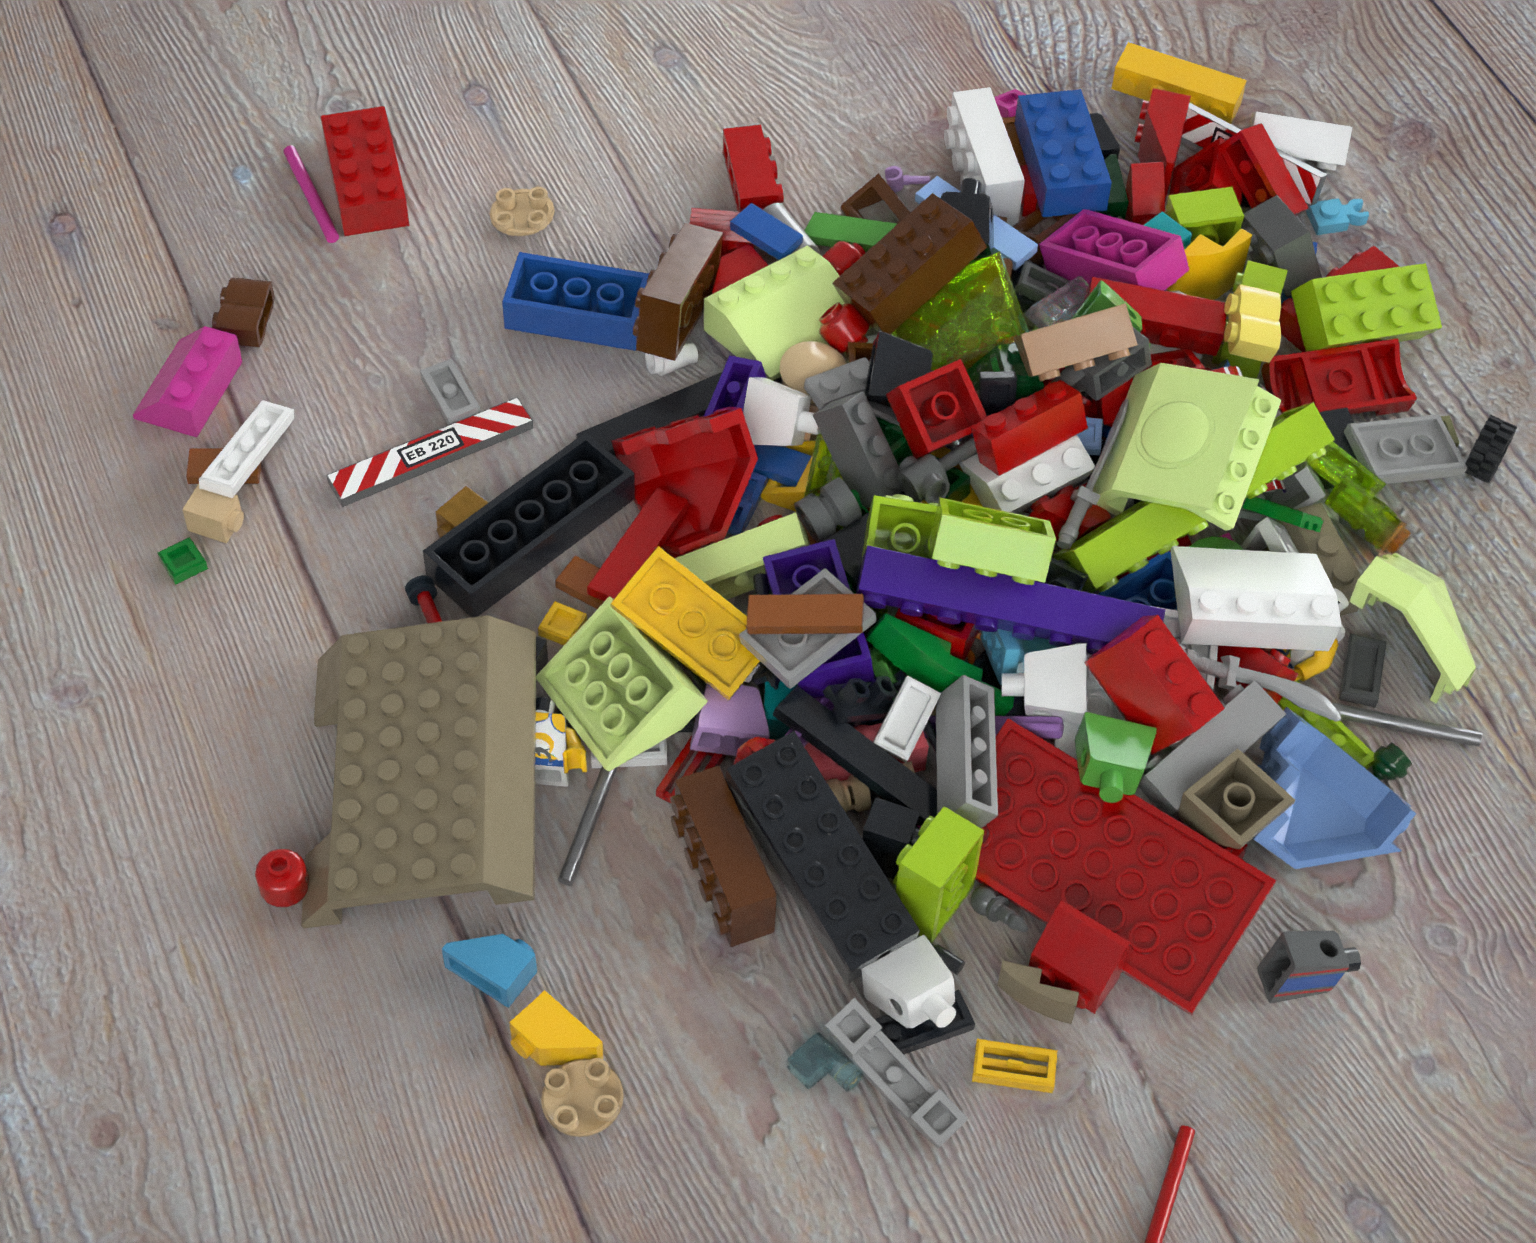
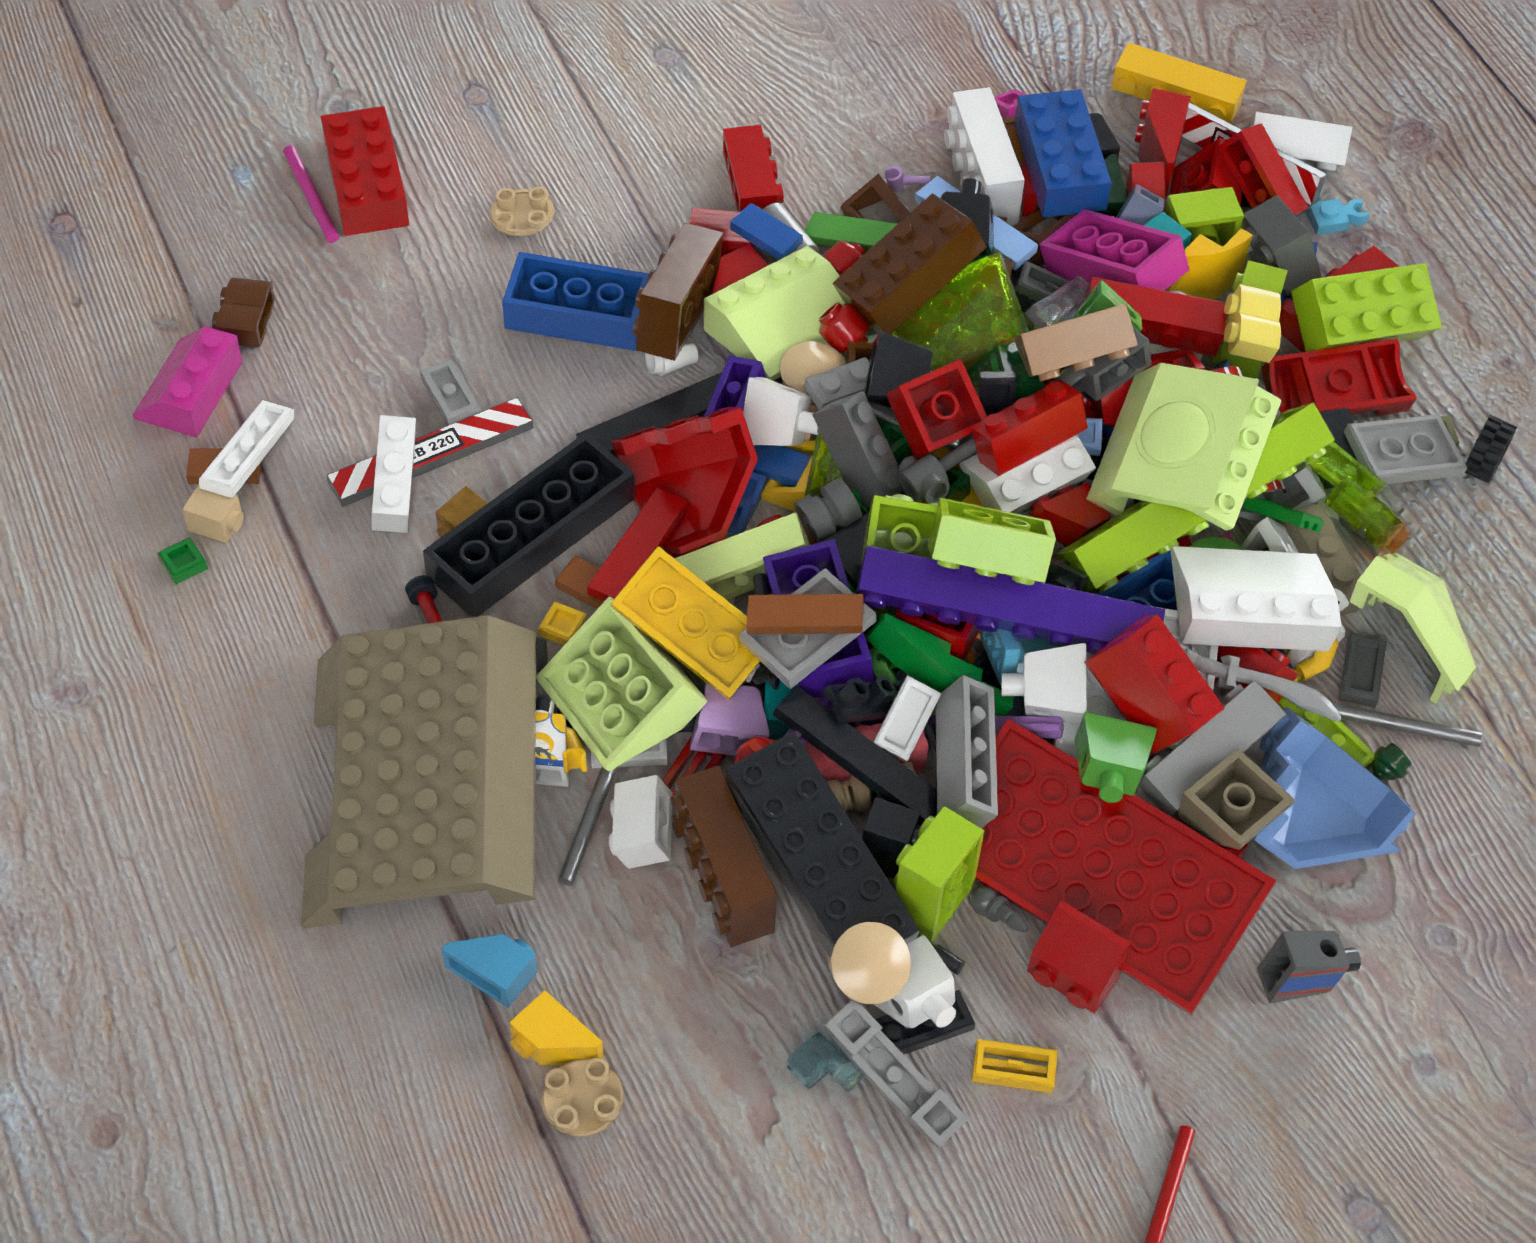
red head [255,849,309,907] -> none
dark tan slope [997,960,1079,1024] -> none
light grey sword [1057,399,1128,550] -> none
none -> white brick [372,415,416,533]
none -> white brick [609,775,673,869]
none -> tan dish [828,922,911,1004]
none -> sand blue brick [1116,184,1165,225]

